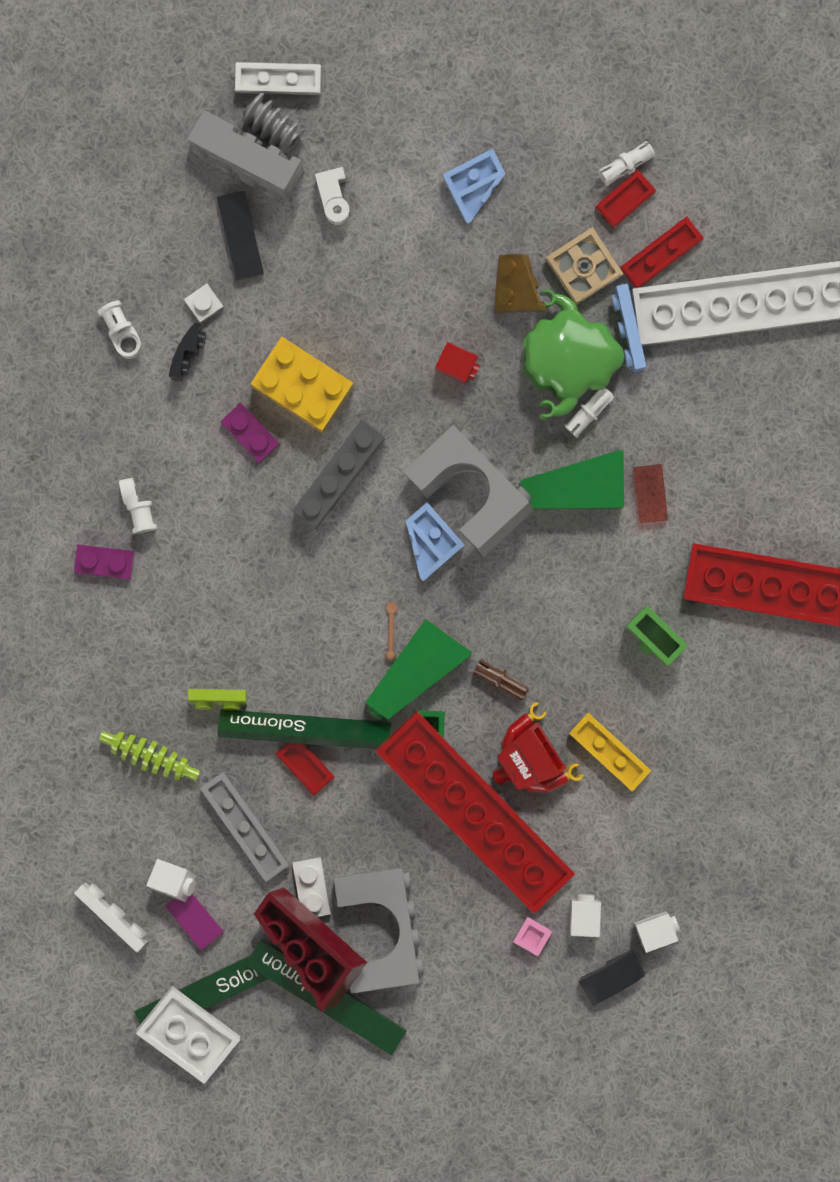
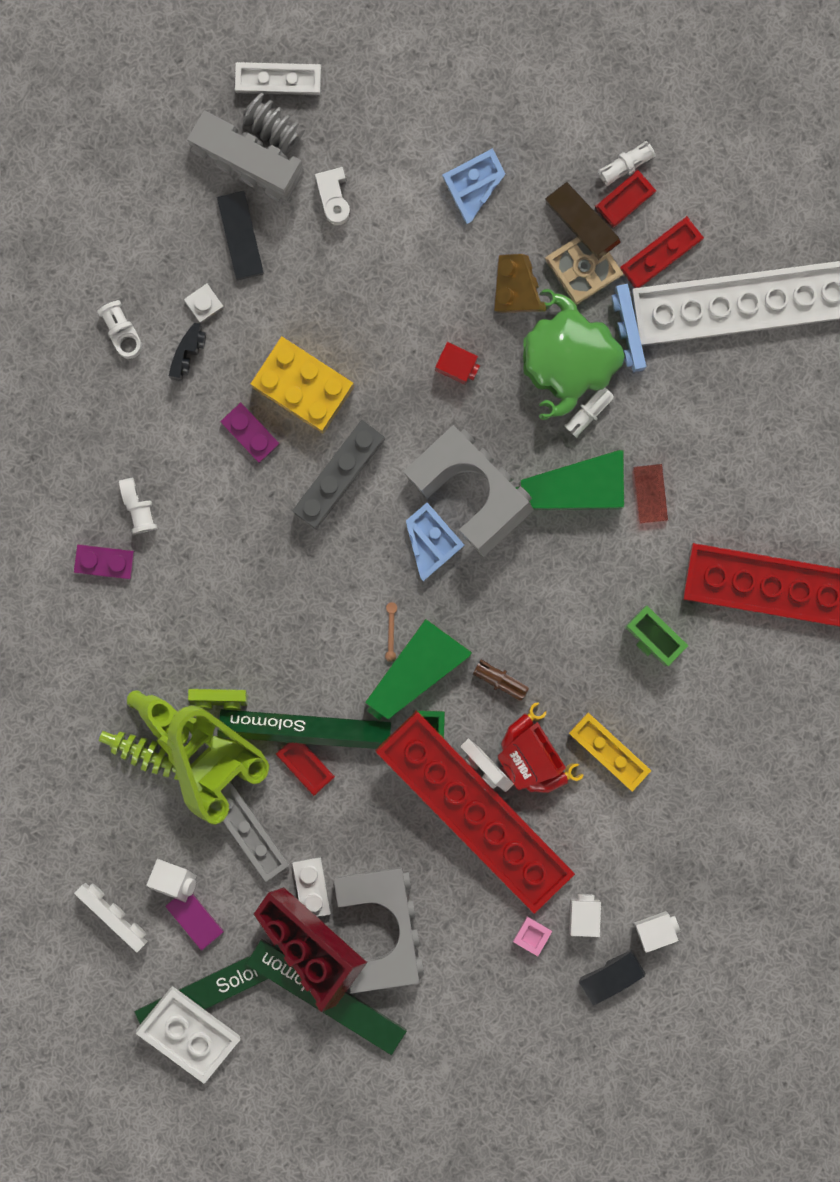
none -> lime connector [127,690,269,824]
none -> white plate [460,739,514,792]
none -> dark brown tile [545,182,621,260]

